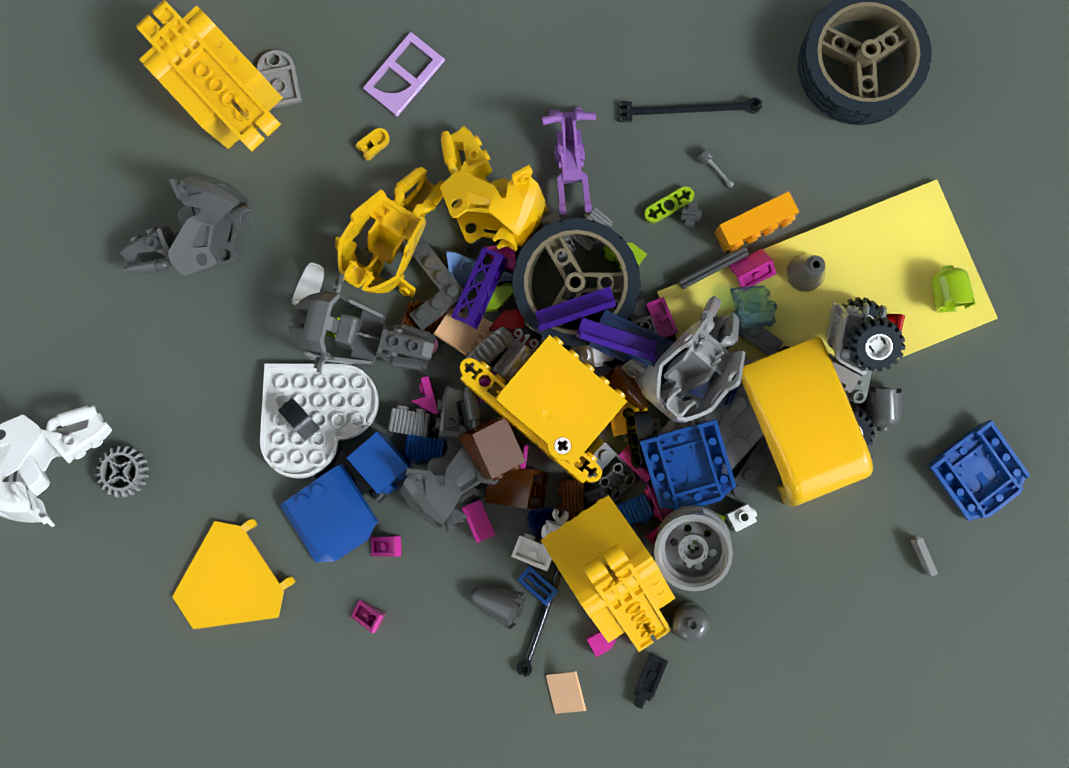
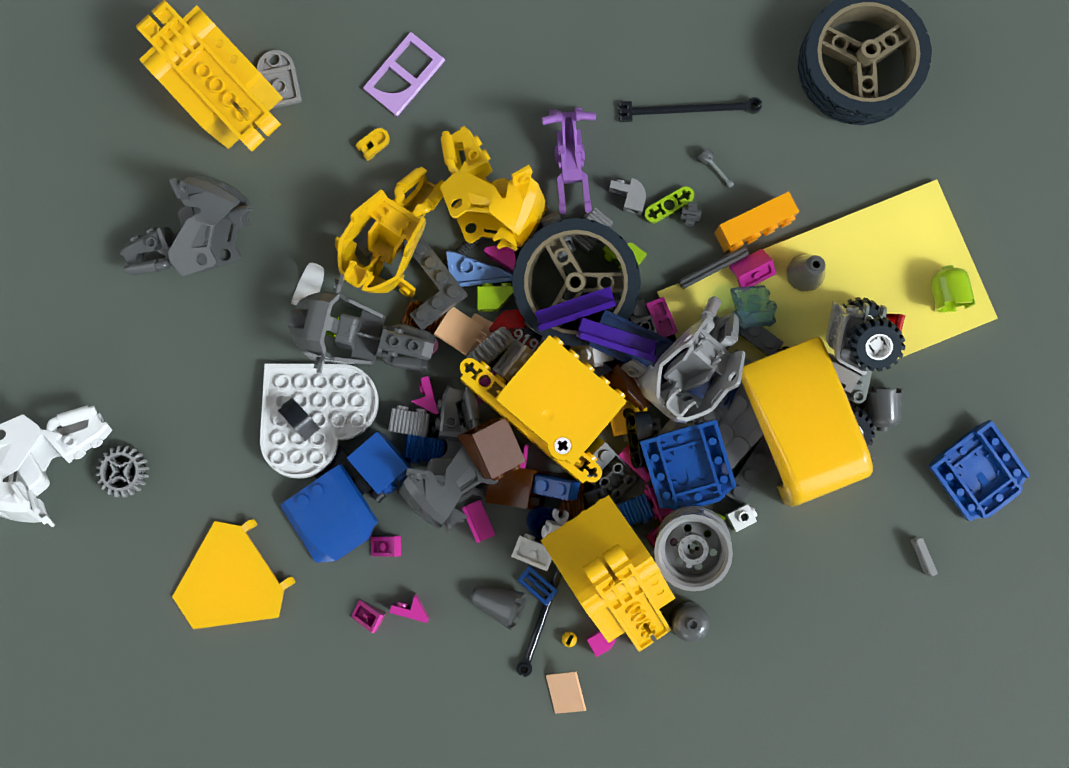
dark purple fence [451,247,508,330] -> none
black hinge [634,653,668,709] -> none
none -> dark pink slope [389,594,430,623]
none -> blue brick [533,474,580,501]
none -> yellow hinge [562,631,577,647]
none -> light grey brick [608,178,646,216]

